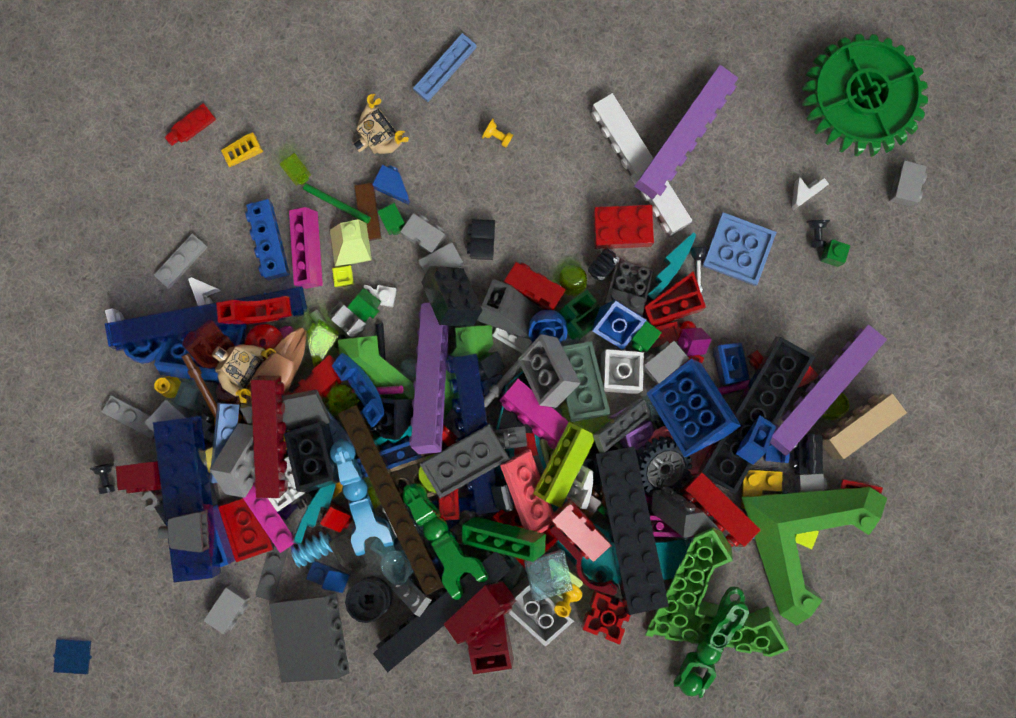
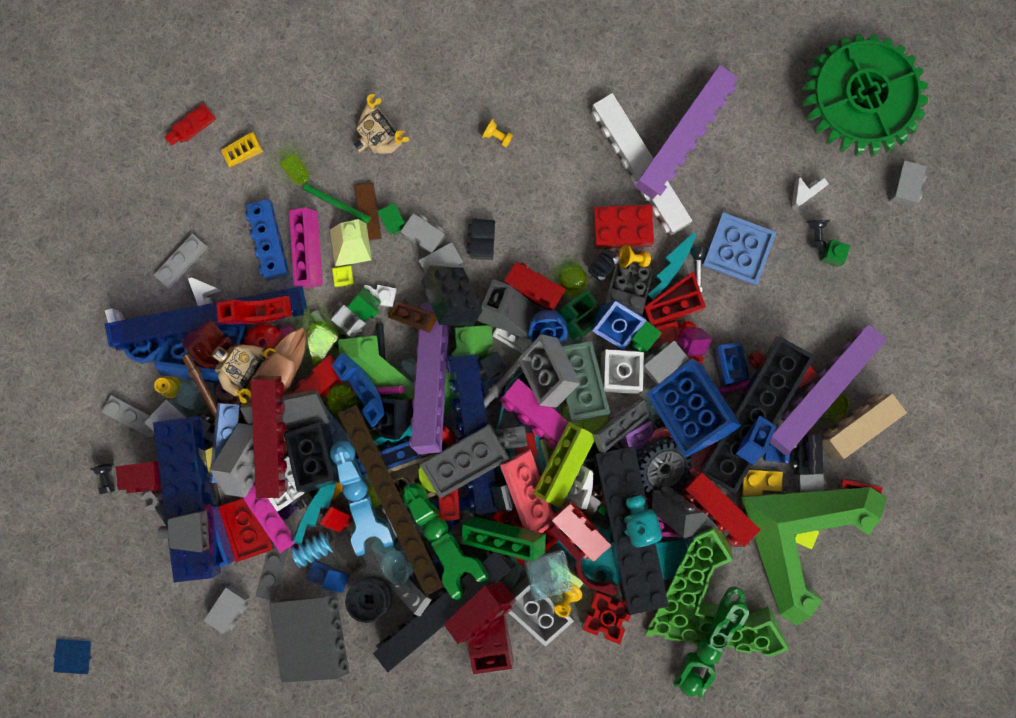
blue slope [373,165,410,205] -> none
medium blue plate [413,33,477,102] -> none
none -> reddish brown tile [388,301,437,333]
none -> yellow piece [618,245,651,268]
none -> teal piece [624,495,662,547]

